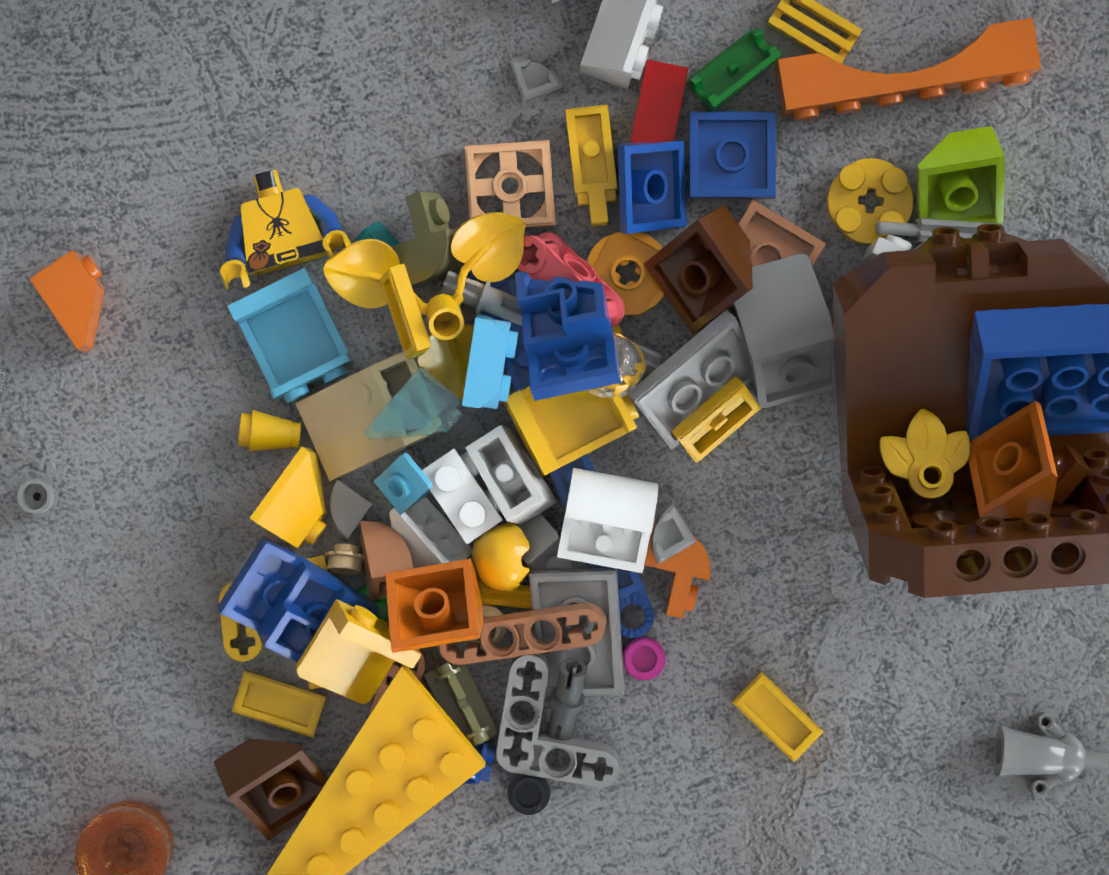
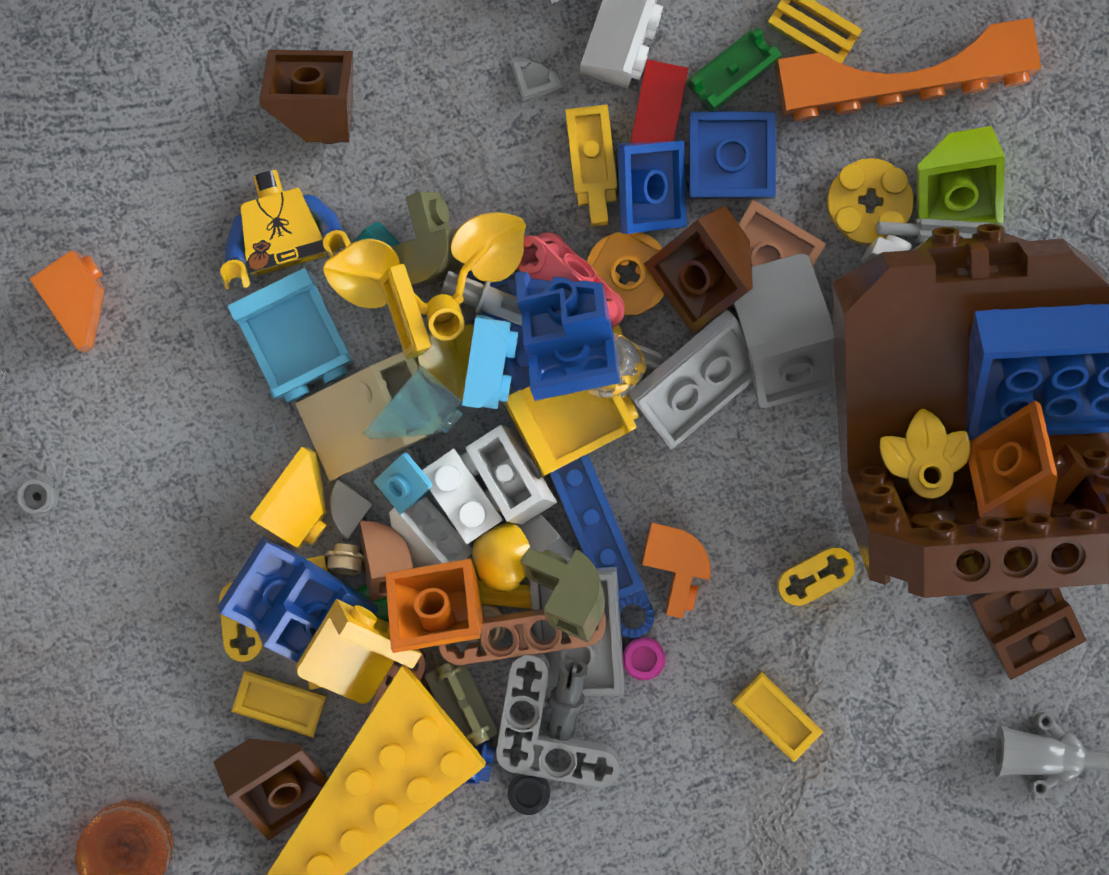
yellow cone [238,409,301,452] -> none
light nougat piece [464,140,556,229] -> none
white brick [557,468,659,573] -> none
light grey tile [652,504,696,564] -> none
yellow tile [671,376,761,463] -> none
none -> reddish brown slope [259,50,353,144]
none -> olive brick [521,548,605,642]
none -> yellow beam [777,547,855,606]
none -> reddish brown slope [967,588,1087,680]

